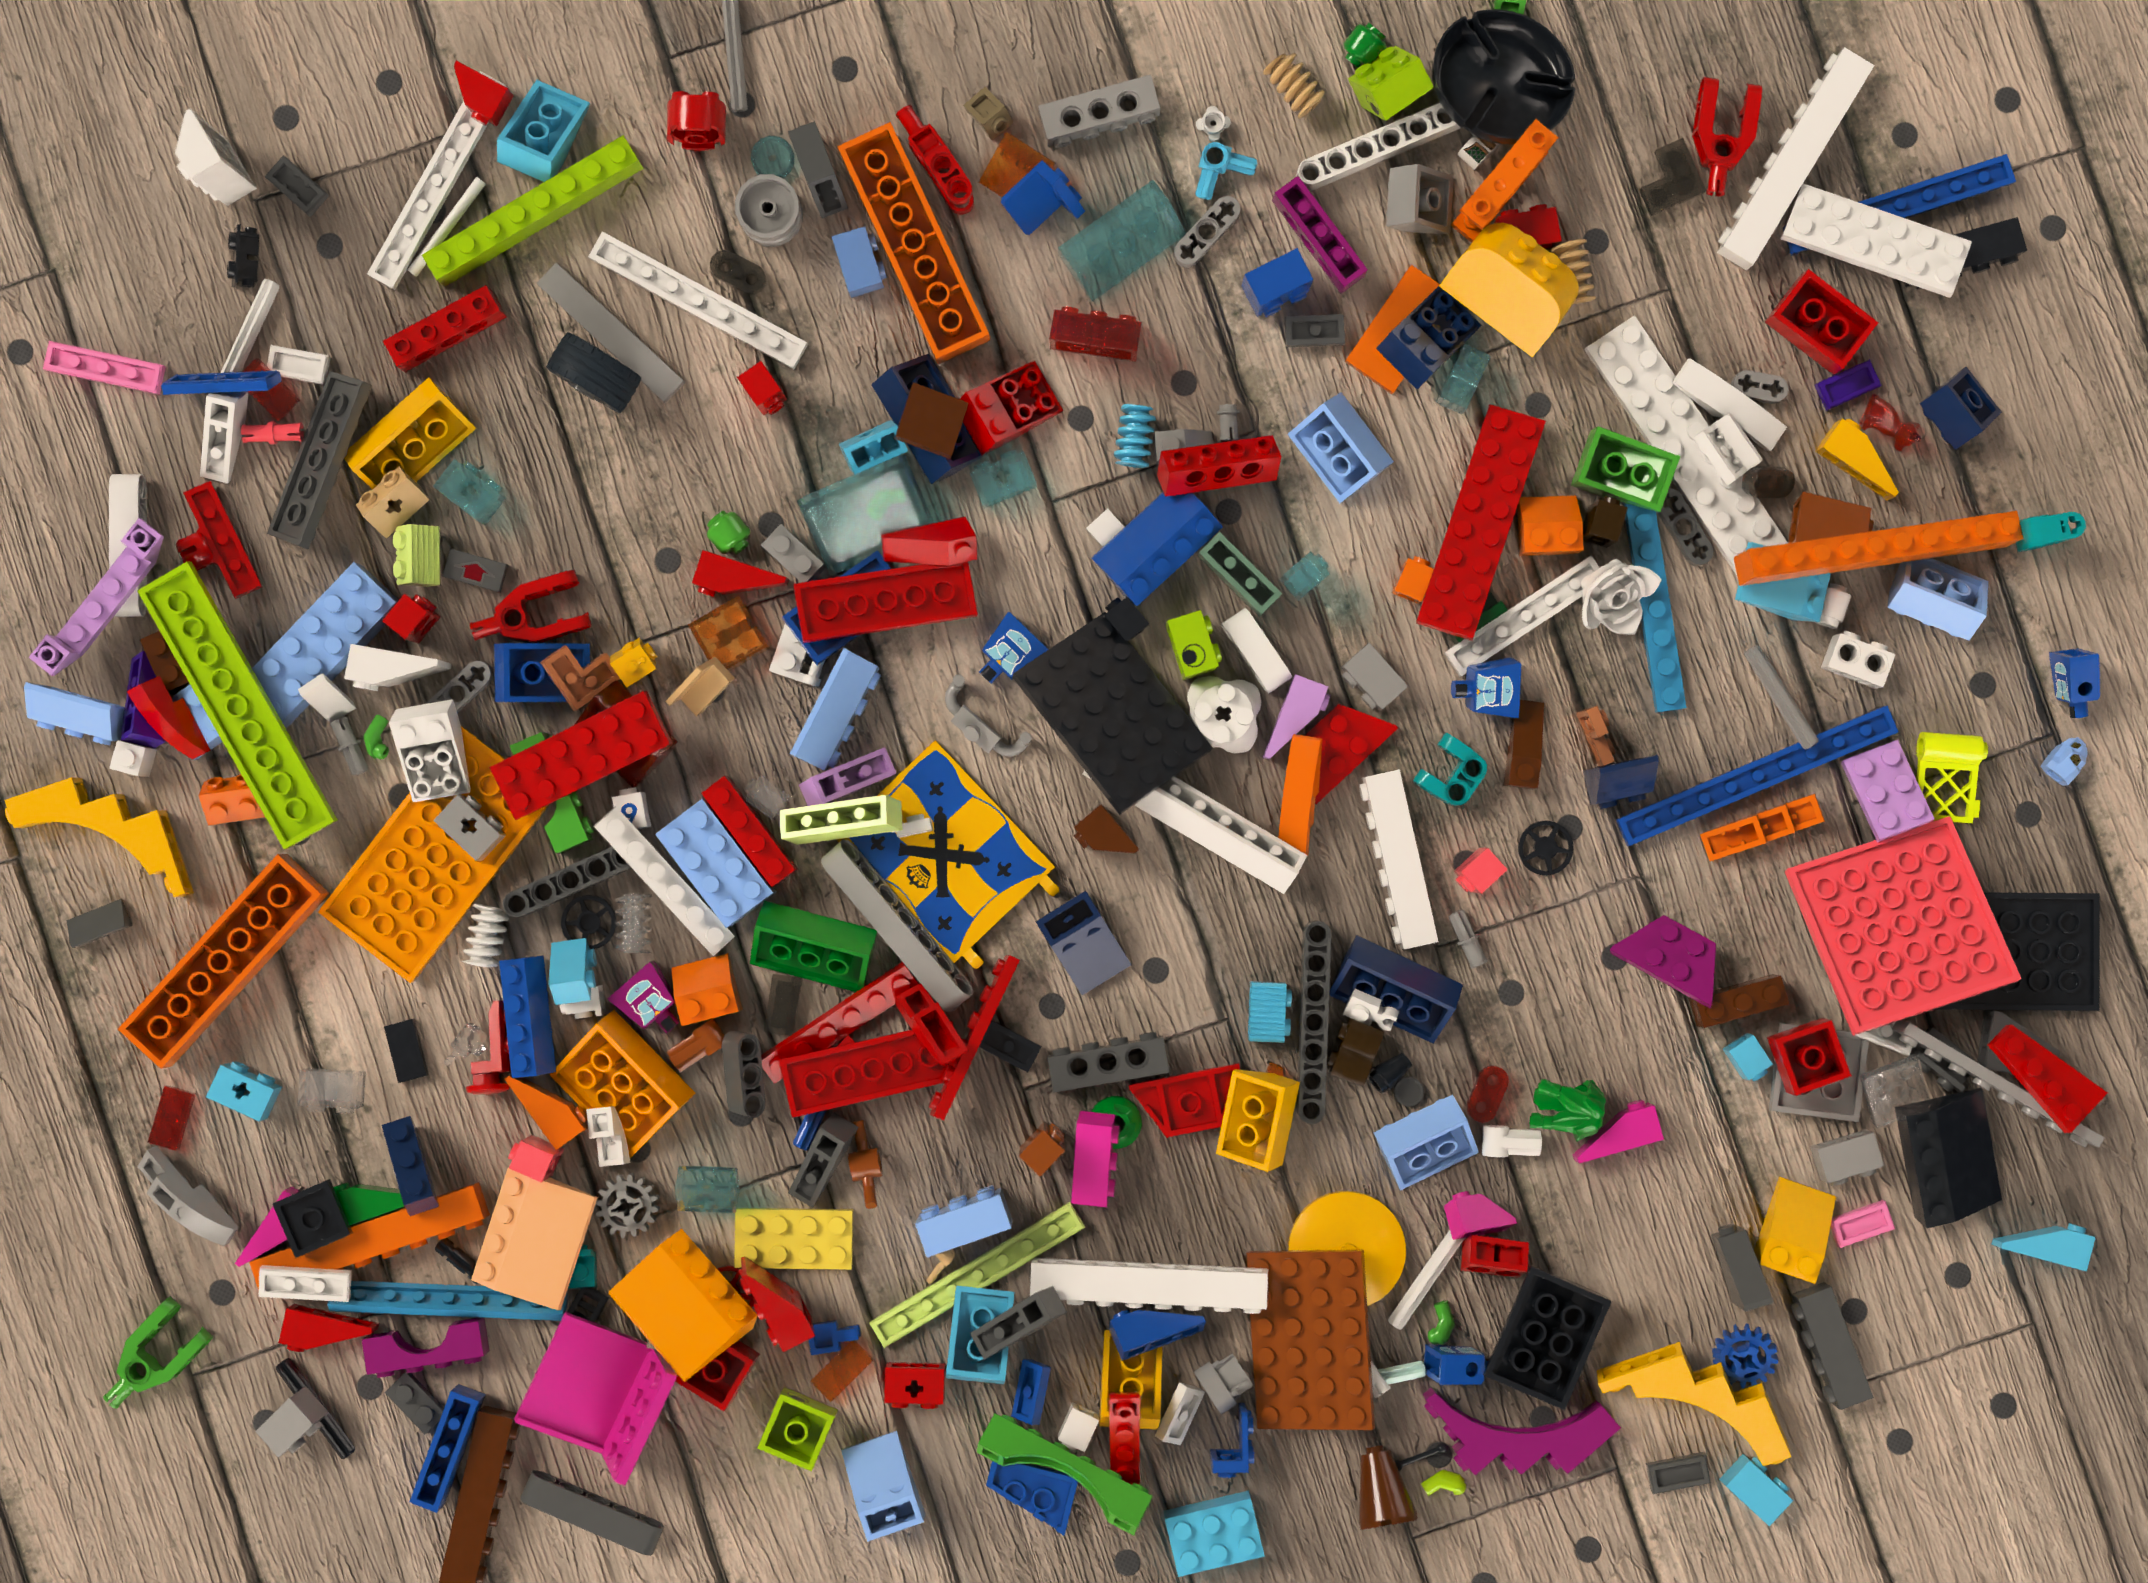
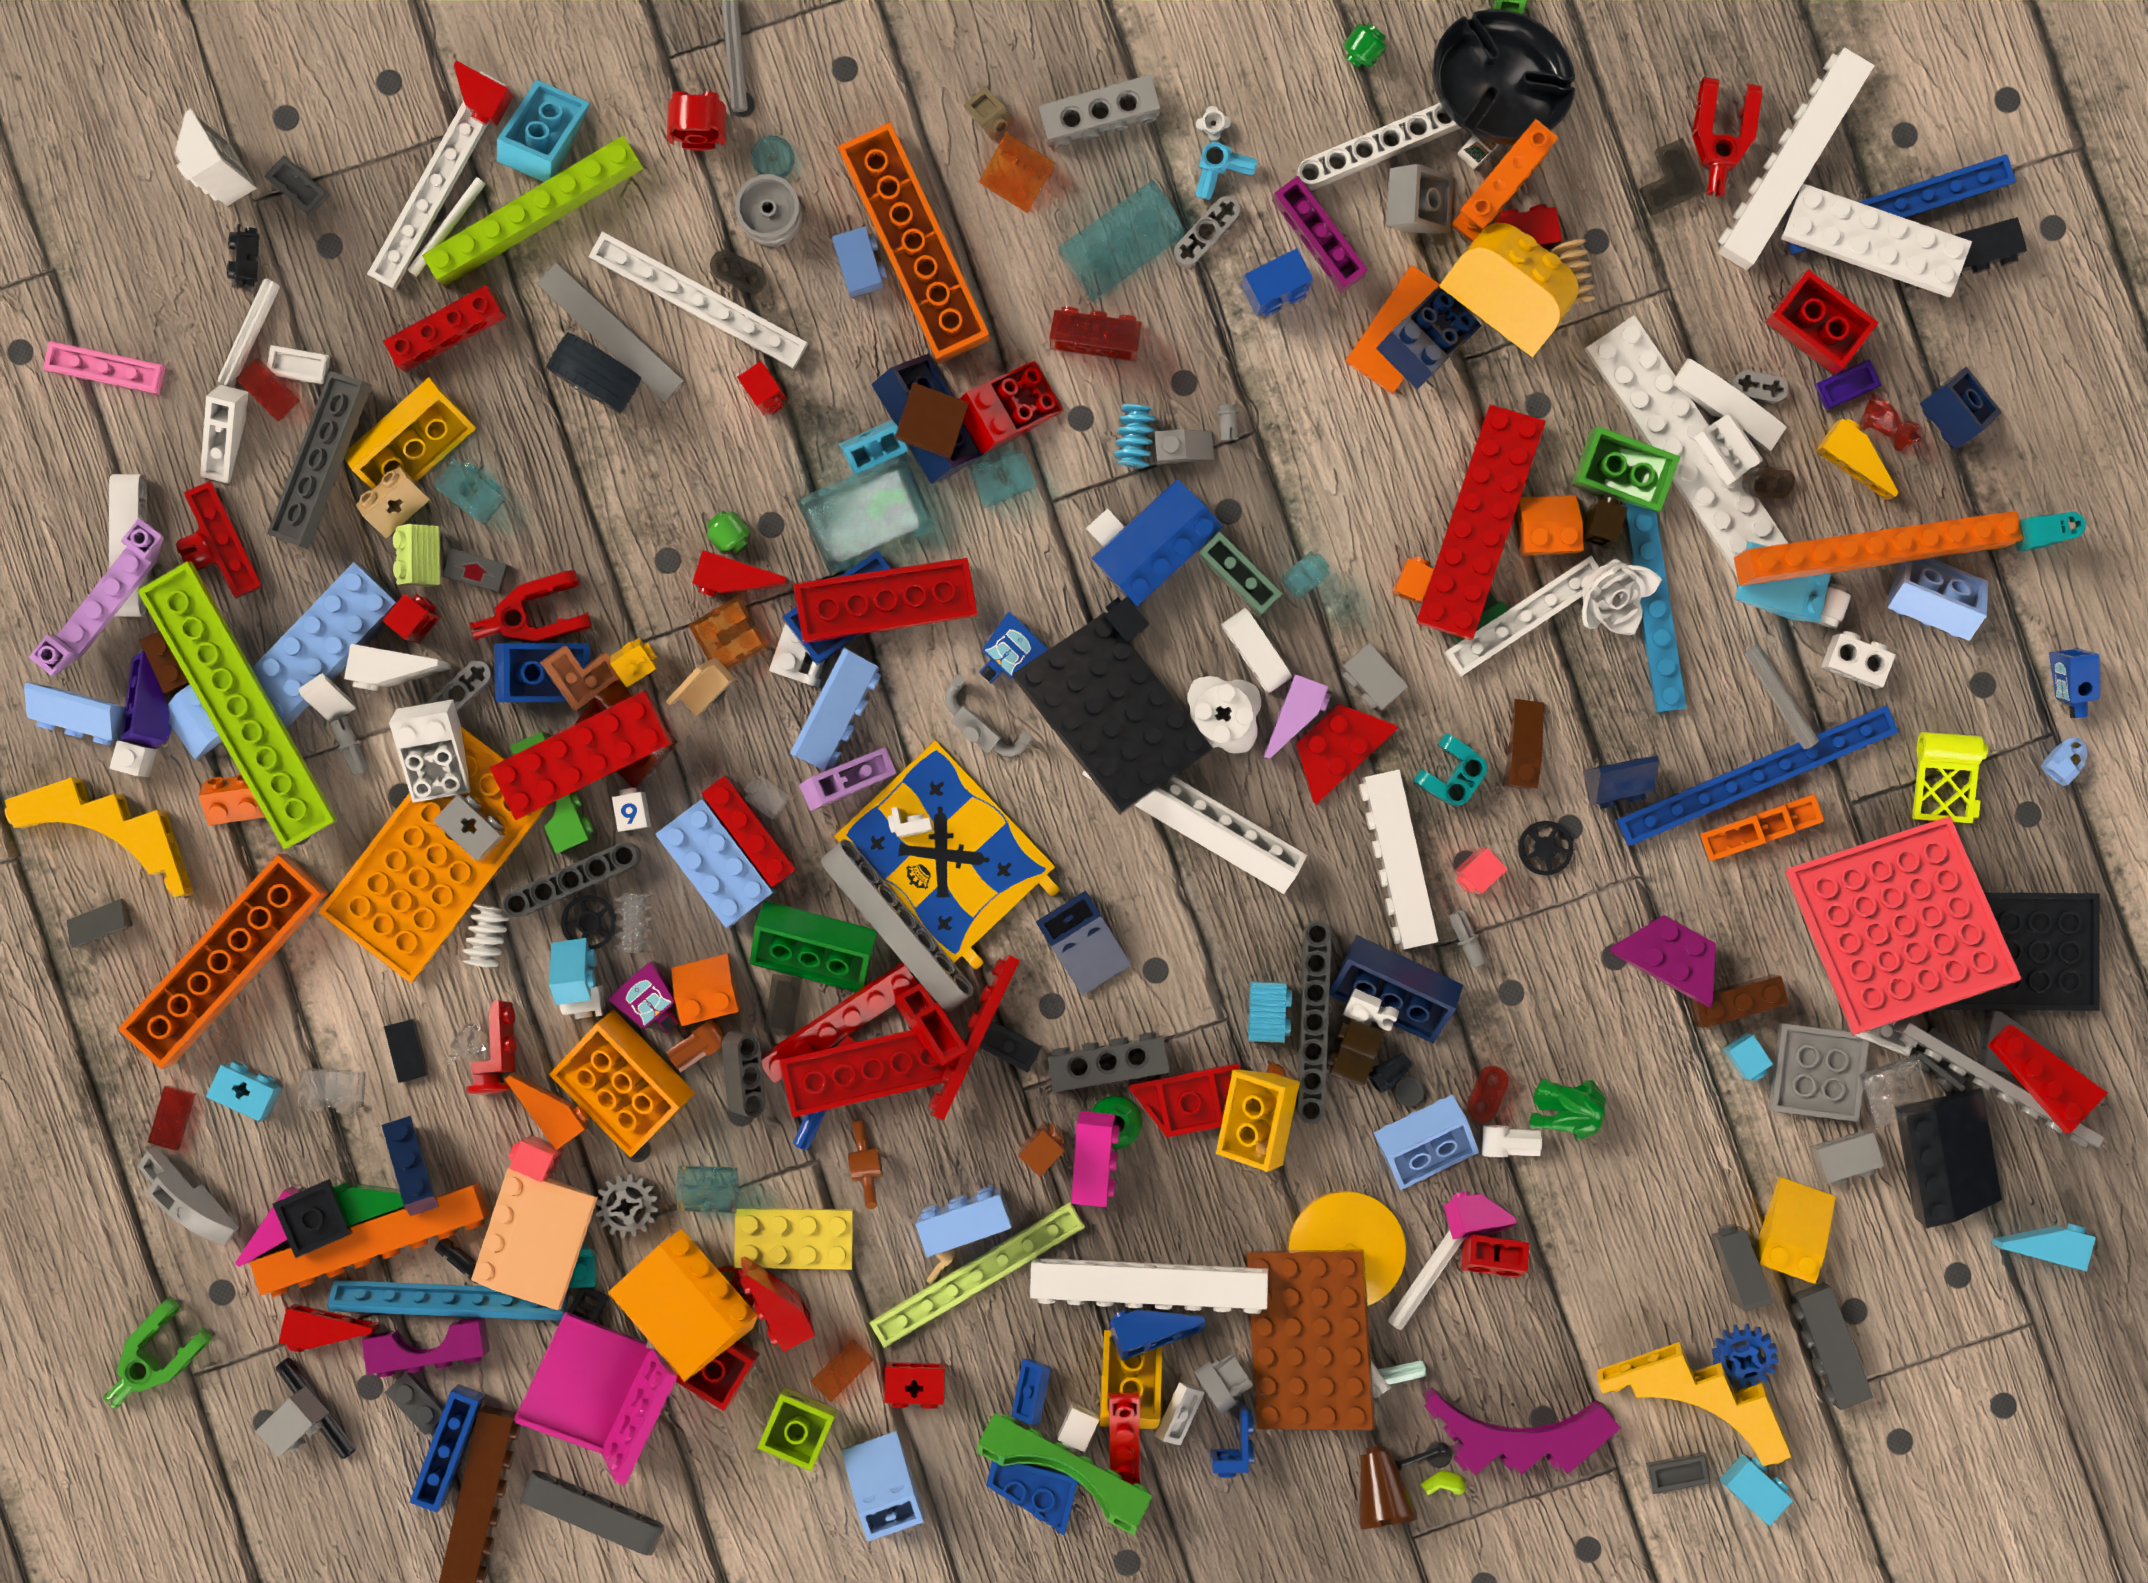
red slope [127,675,211,759] -> none
blue tile [161,370,282,395] -> none
coral pin [241,421,304,445] -> none
white tile [258,1265,352,1302] -> none
bright green arm [363,714,389,759] -> none
blue brick [499,955,556,1078] -> none
white slope [586,1106,630,1167] -> none
white plate [593,806,735,956] -> none
light grey brick [761,524,827,582] -> none
yellowish green brick [780,795,902,845] -> none
dark grey slope [788,121,848,219] -> none
dark grey slope [788,1112,859,1208] -> none
blue plate [809,1320,861,1355] -> none
red slope [881,516,977,566] -> none
red piece [896,105,974,215] -> none
medium azure slope [945,1285,1015,1385] -> none
dark grey slope [970,1286,1067,1359] -> none
blue bracket [1001,160,1085,235] -> none
reddish brown slope [1073,805,1139,853] -> none
red brick [1157,435,1282,497] -> none
medium azure brick [1164,1490,1265,1577] -> none
lime brick [1165,610,1222,680] -> none
tan piece [1263,53,1325,119] -> none
orange slope [1278,734,1322,856] -> none
dark grey plate [1285,314,1345,347] -> none
light blue slope [1287,392,1394,503] -> none
lime brick [1348,46,1434,121] -> none
blue torso [1424,1344,1490,1385] -> none
bright green arm [1428,1300,1455,1345] -> none
clear light blue brick [1436,344,1491,414] -> none
blue torso [1451,658,1521,718] -> none
black slope [1483,1266,1612,1410] -> none
dark pink slope [1572,1100,1664,1163] -> none
nougat plate [1576,706,1615,767] -> none
dark grey beam [1657,488,1713,566] -> none
red brick [1767,1018,1851,1096] -> none
dark orange slope [1788,492,1874,543] -> none
bright pink tile [1830,1200,1895,1248] -> none
lavender plate [1841,740,1935,842] -> none

